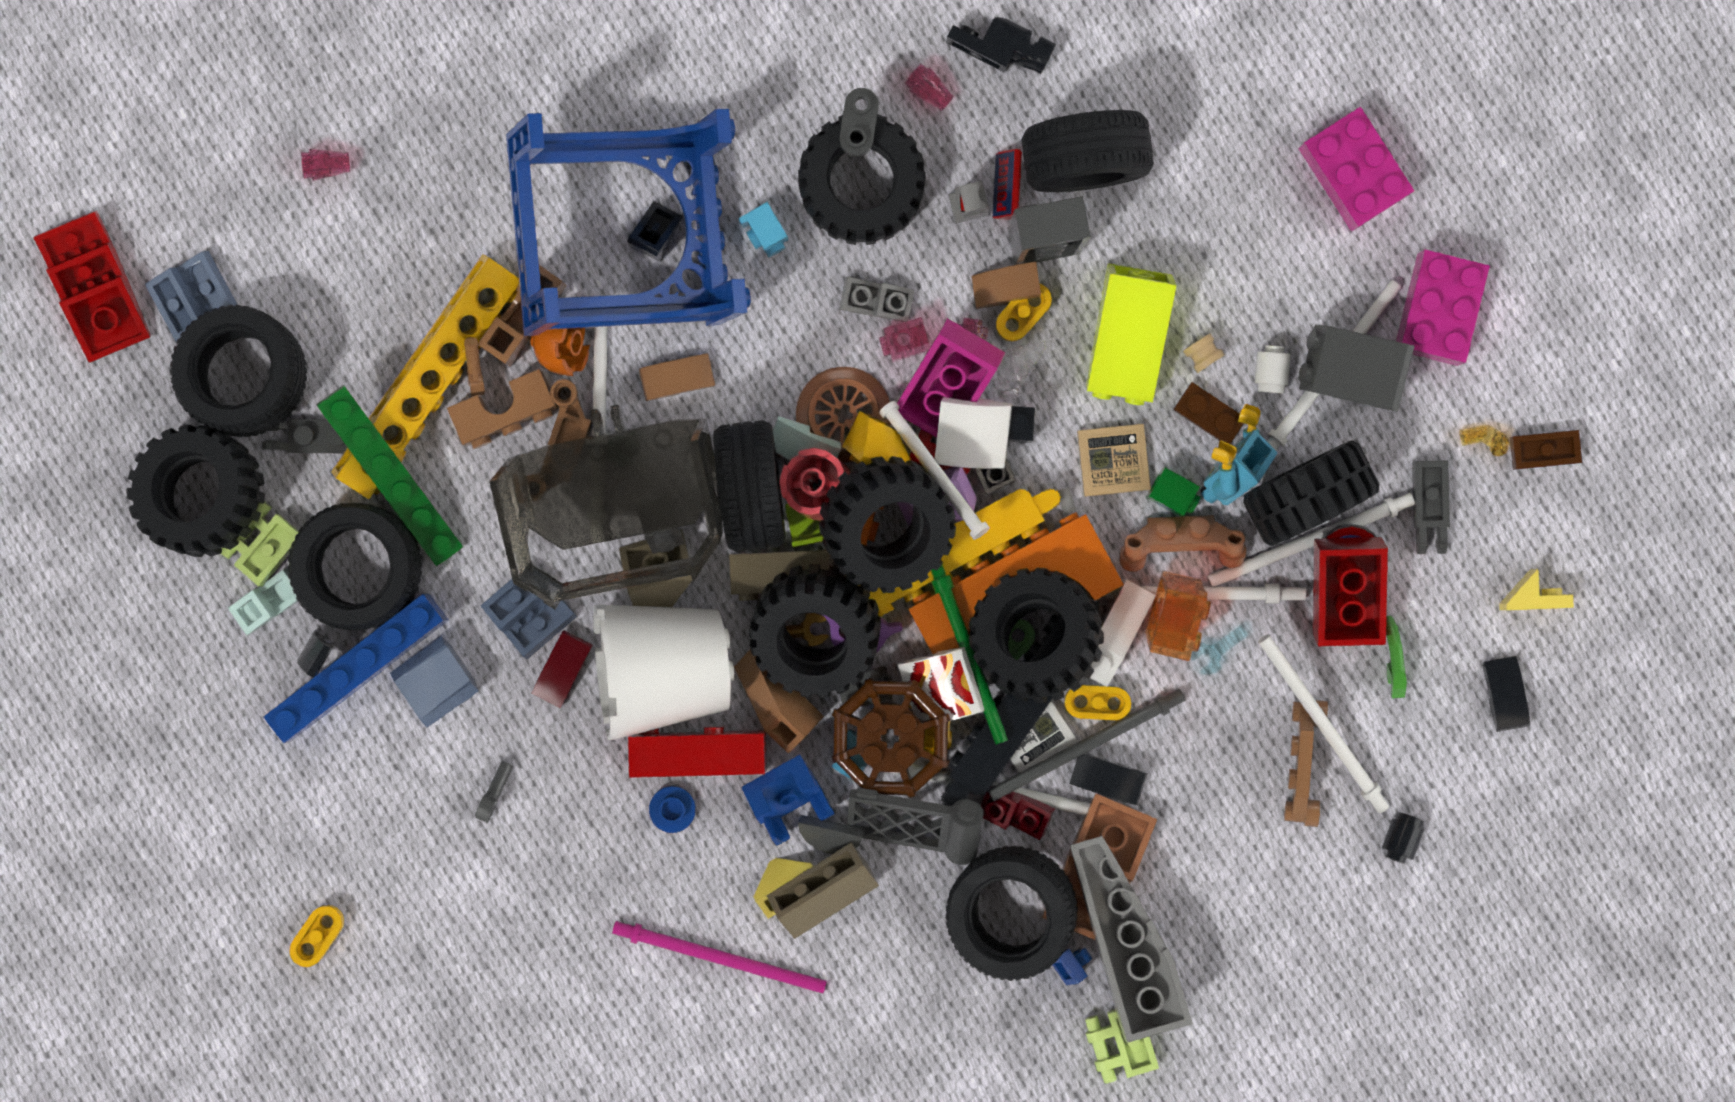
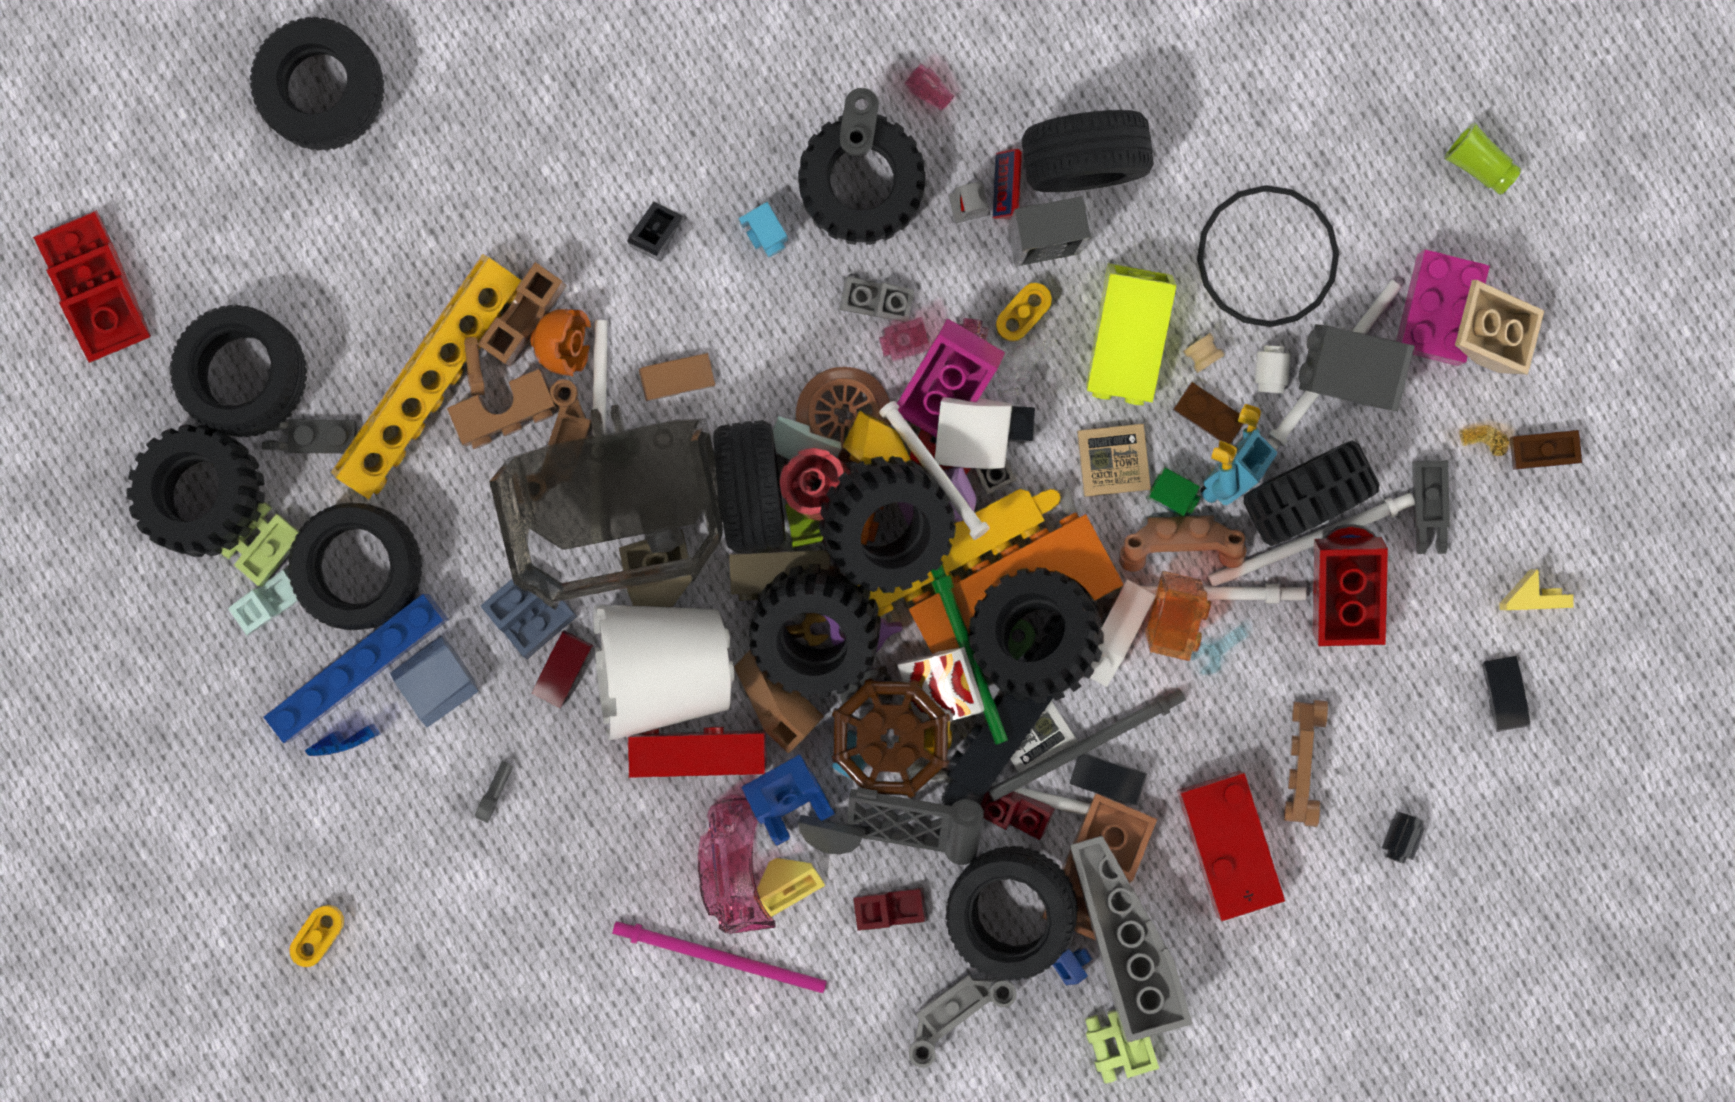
sand blue slope [145,251,238,342] -> none
black slope [297,630,334,677] -> none
clear pink cone [301,148,351,181] -> none
green plate [316,385,463,567] -> none
blue arch [506,109,751,336] -> none
blue piece [649,786,696,833] -> none
dark tan brick [767,842,879,939] -> none
black plate [946,17,1056,74] -> none
medium nougat slope [972,262,1041,309] -> none
yellow plate [1064,685,1131,720] -> none
white bar [1258,634,1389,813] -> none
dark pink brick [1298,107,1415,232] -> none
bright green piece [1386,615,1407,699] -> none
none -> black tyre [250,17,384,151]
none -> clear blue slope [305,724,381,756]
none -> clear pink windscreen [698,794,776,934]
none -> dark red slope [853,887,928,931]
none -> light grey plate [909,973,1017,1068]
none -> red brick [1176,770,1285,922]
none -> black piece [1197,185,1339,327]
none -> lime plant [1444,122,1521,195]
none -> tan slope [1455,280,1544,375]

